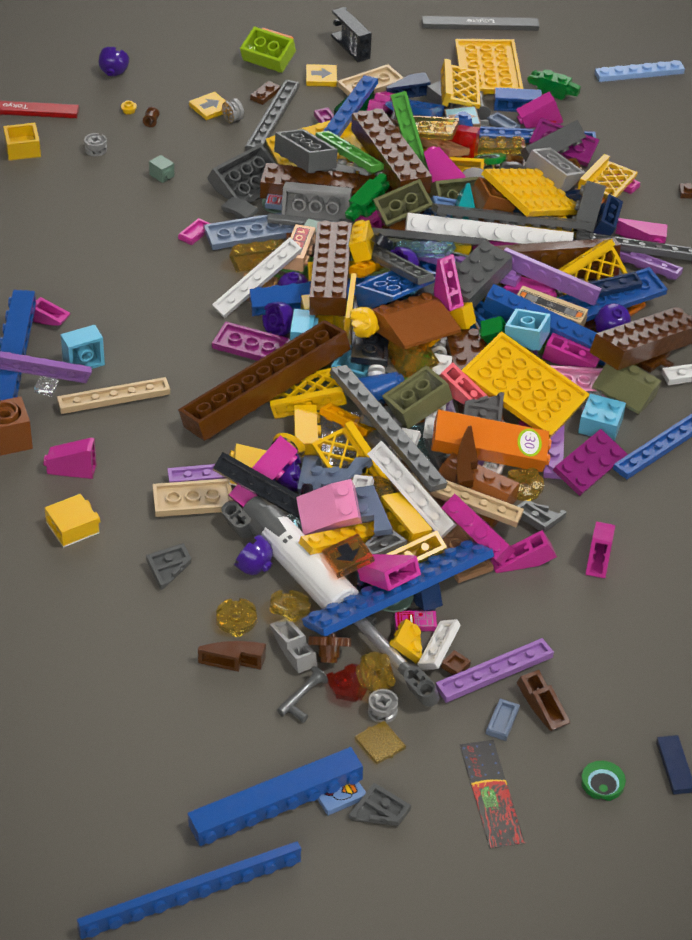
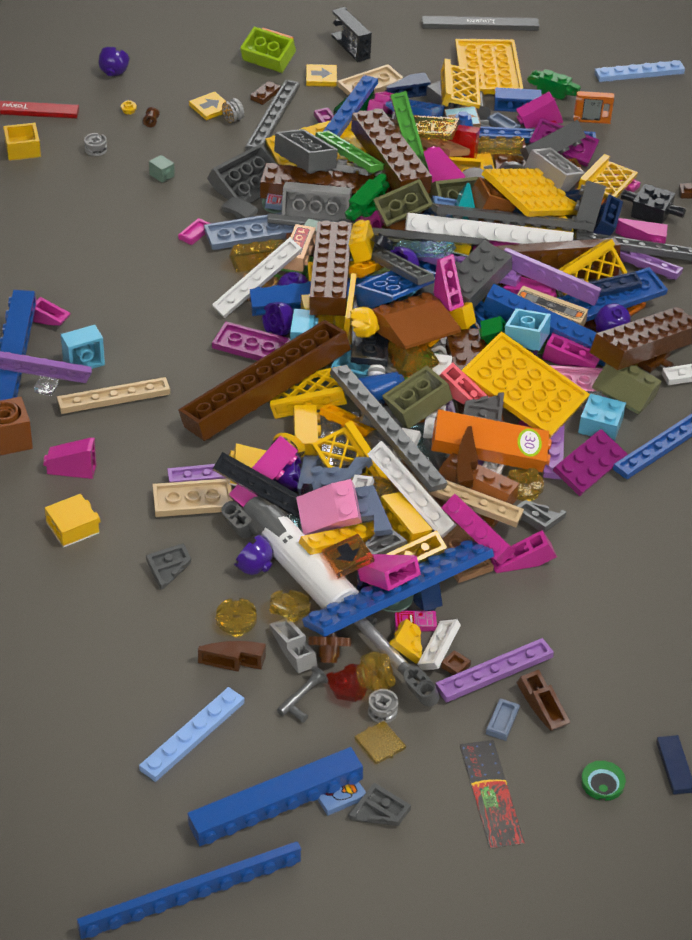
green tile [474,153,506,165] -> none
dark pink slope [585,521,616,578] -> none
none -> light blue plate [139,687,244,782]
none -> orange container [573,91,614,124]
none -> black brick [621,184,686,224]

